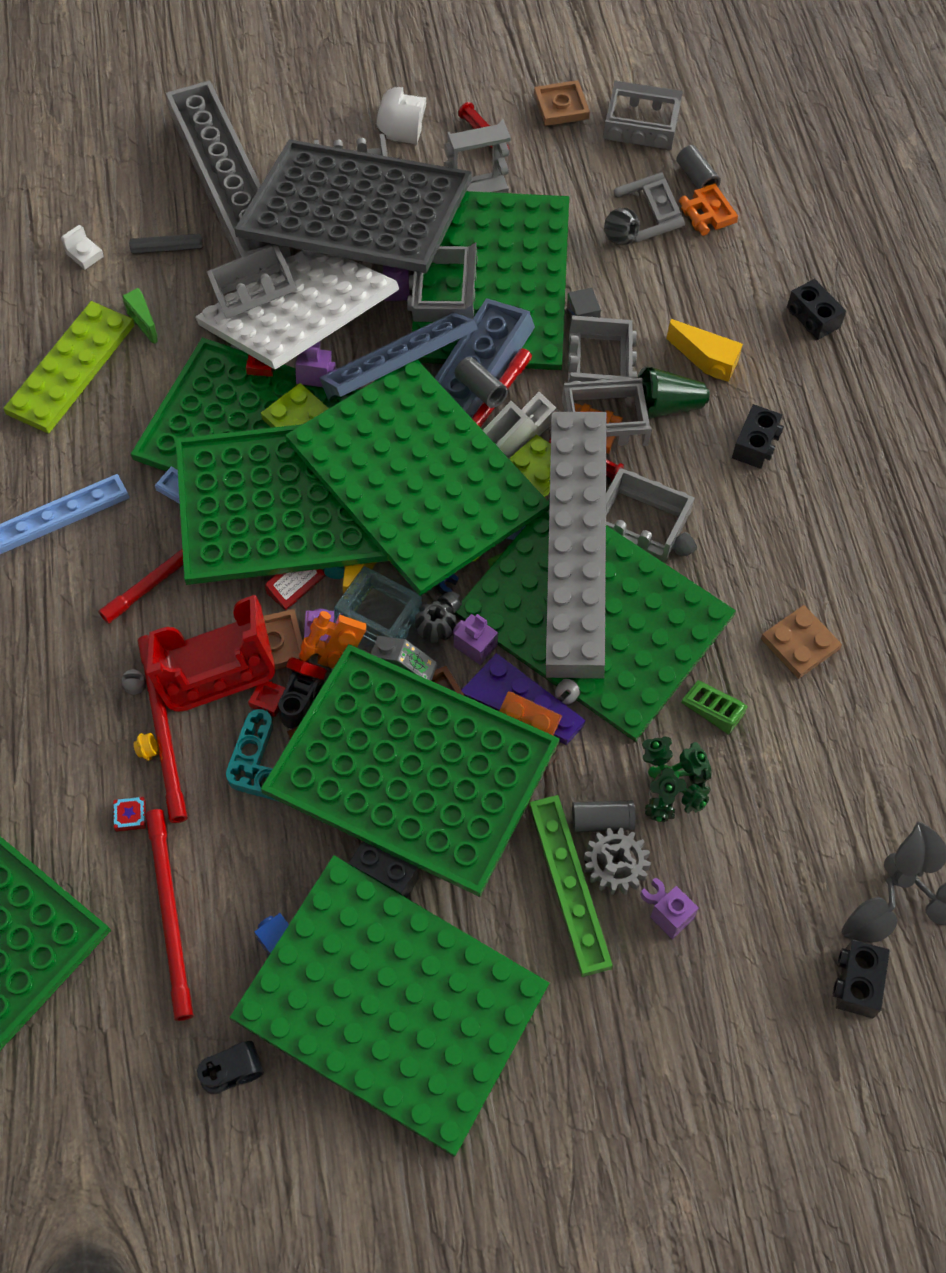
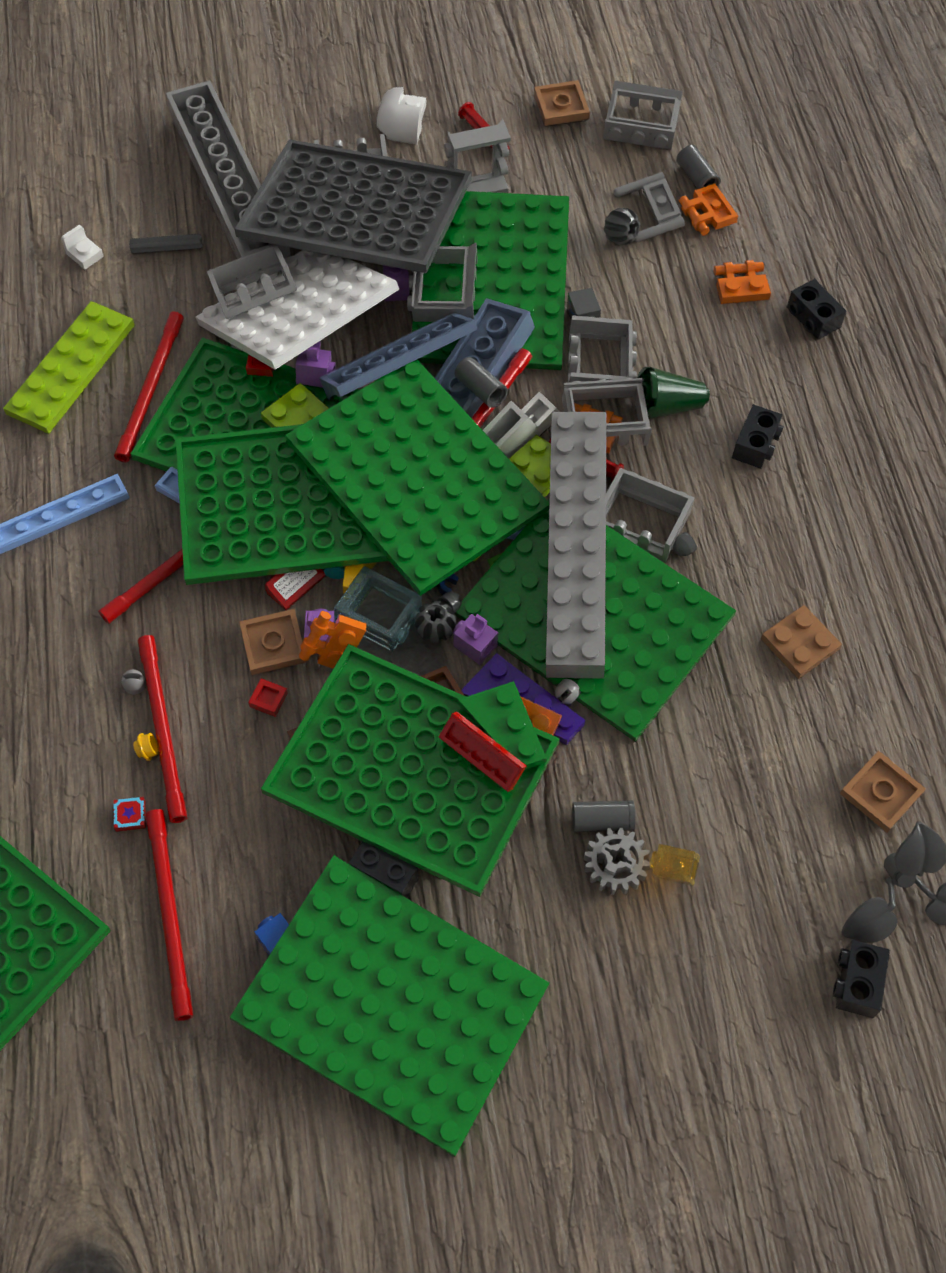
bright green slope [122,288,158,343] -> none
red windscreen [147,595,275,712] -> none
black piece [197,1041,264,1094] -> none
teal beam [226,709,277,801] -> none
black piece [278,671,323,729] -> none
red tile [286,657,327,680] -> none
dark grey slope [371,636,437,681] -> none
bright green plate [529,795,613,977] -> none
medium lavender brick [640,878,699,939] -> none
dark green plant [642,736,712,822] -> none
yellow slope [666,319,743,382] -> none
bright green slope [681,680,748,735] -> none
none -> red piece [114,311,184,463]
none -> red plate [439,712,527,792]
none -> green wing [458,681,547,770]
none -> clear yellow brick [650,844,700,886]
none -> orange plate [714,260,771,304]
none -> medium nougat plate [840,750,926,833]

